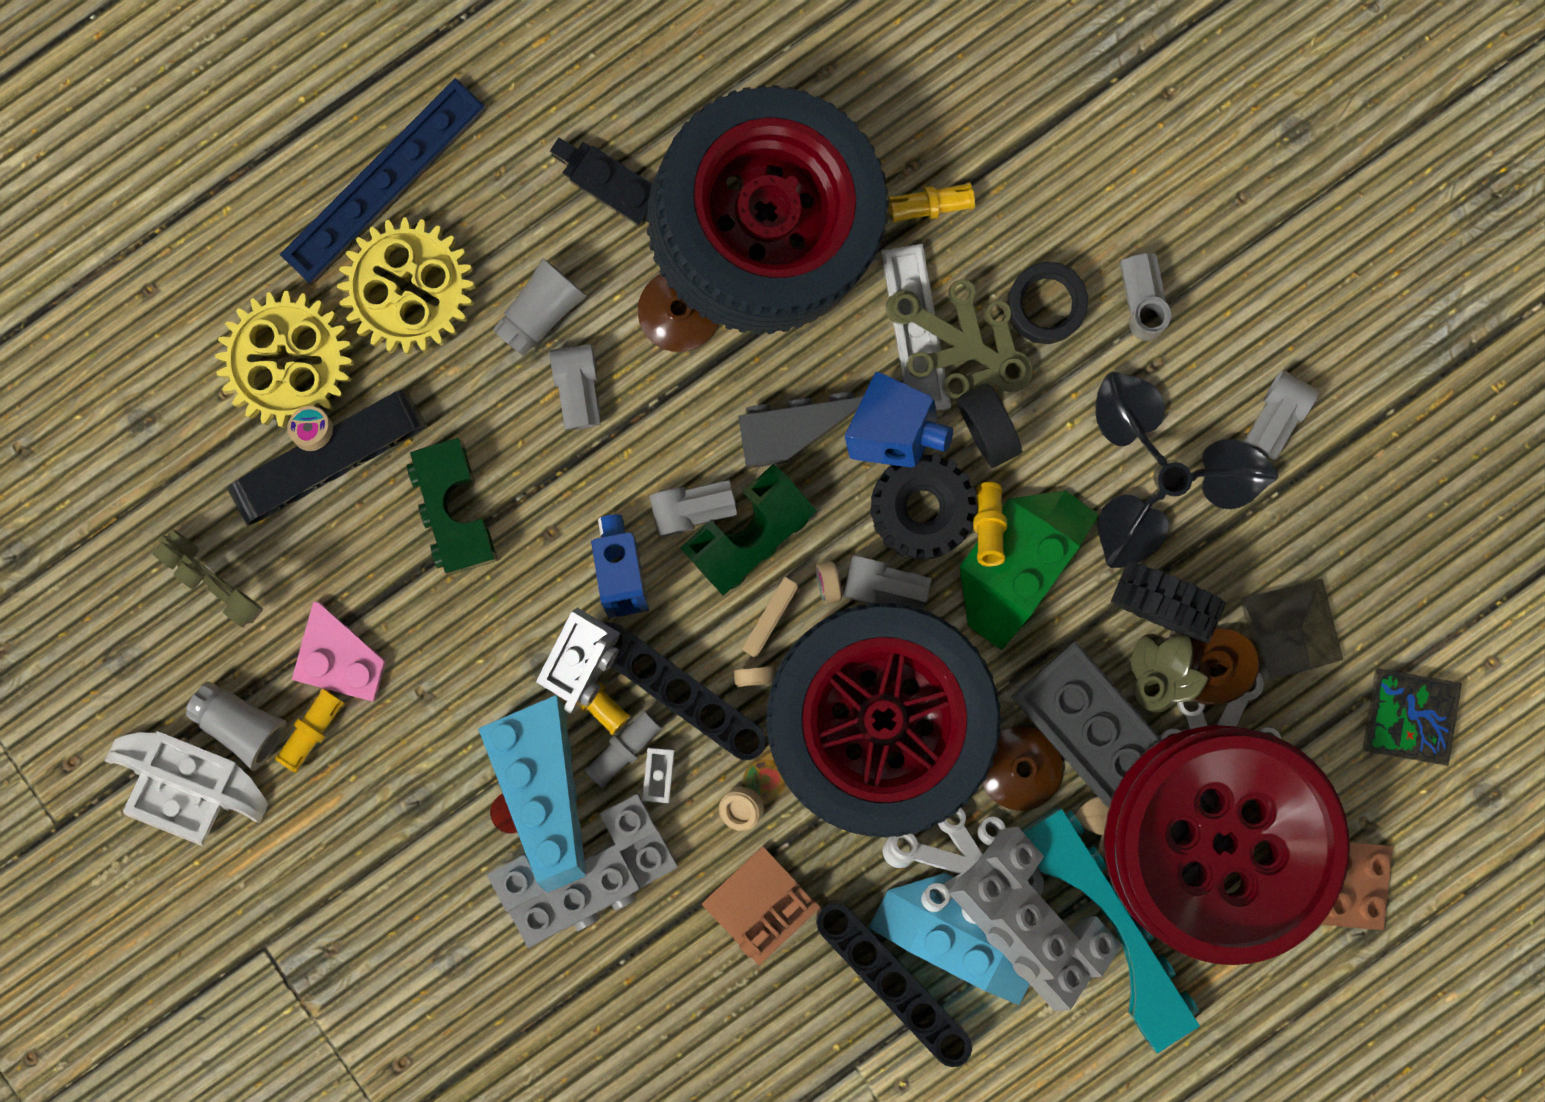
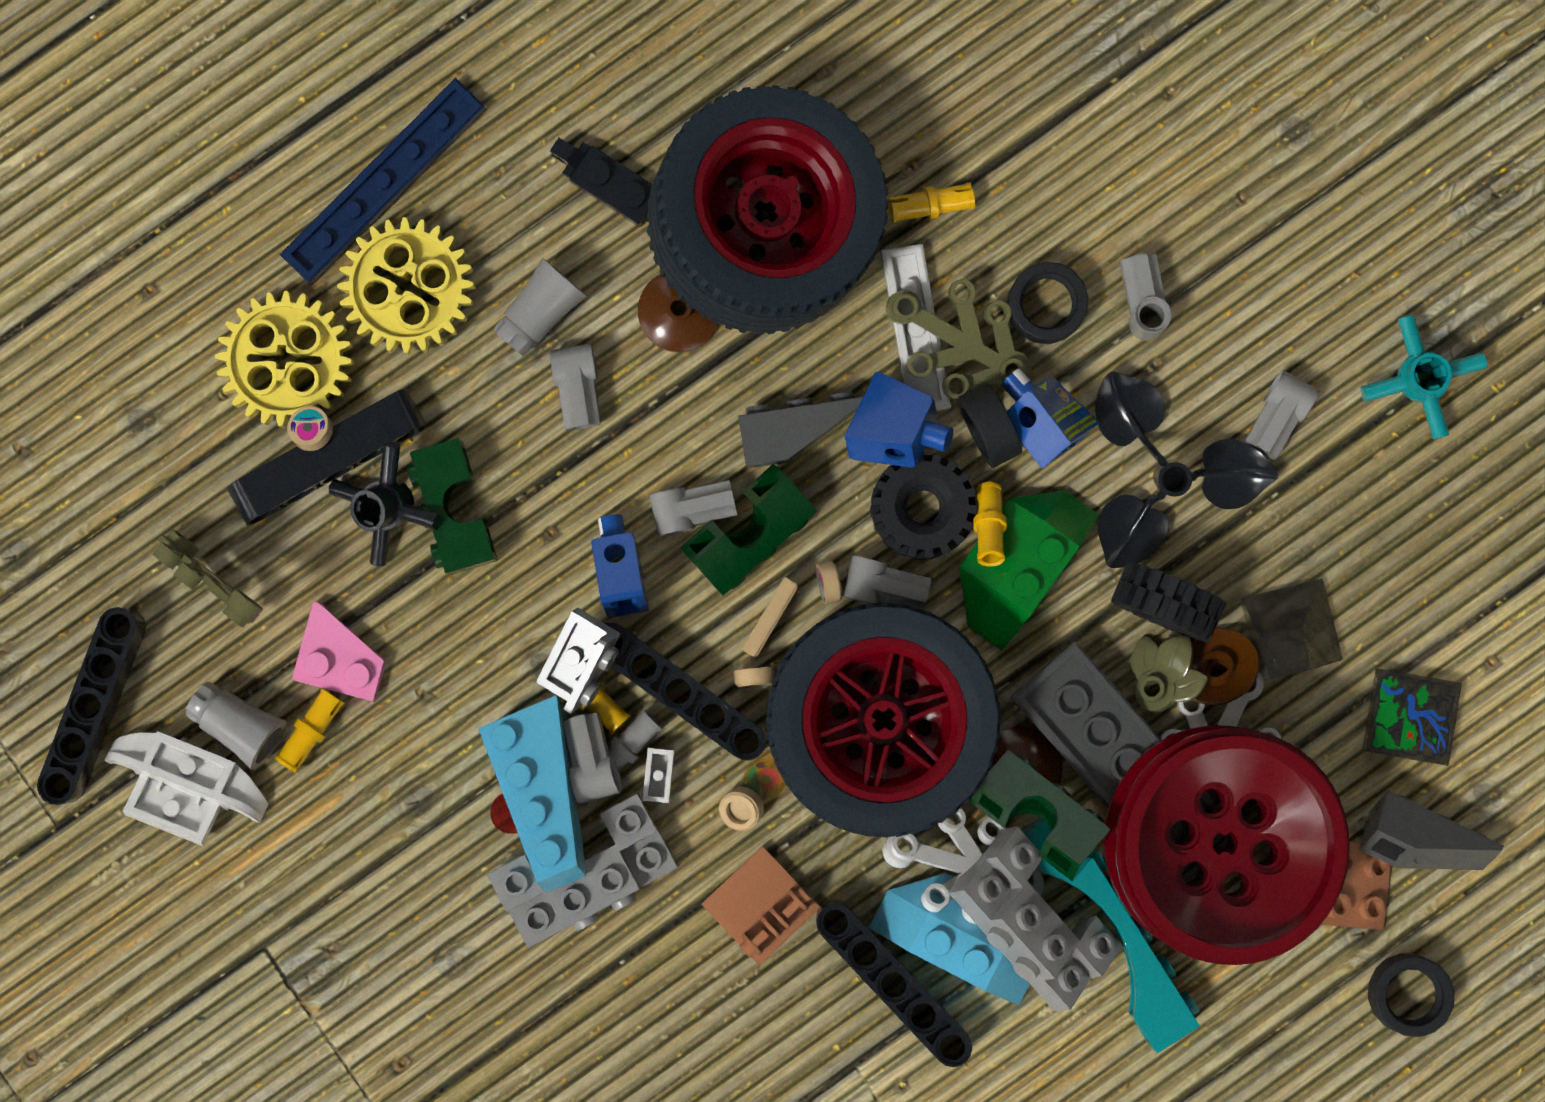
none -> black beam [37,607,146,805]
none -> black bar [329,442,442,566]
none -> light grey piece [563,713,622,804]
none -> dark green arch [971,750,1111,881]
none -> blue torso [1001,368,1099,469]
none -> dark grey slope [1359,790,1504,870]
none -> teal bar [1360,315,1487,440]
none -> black tyre [1368,953,1455,1037]

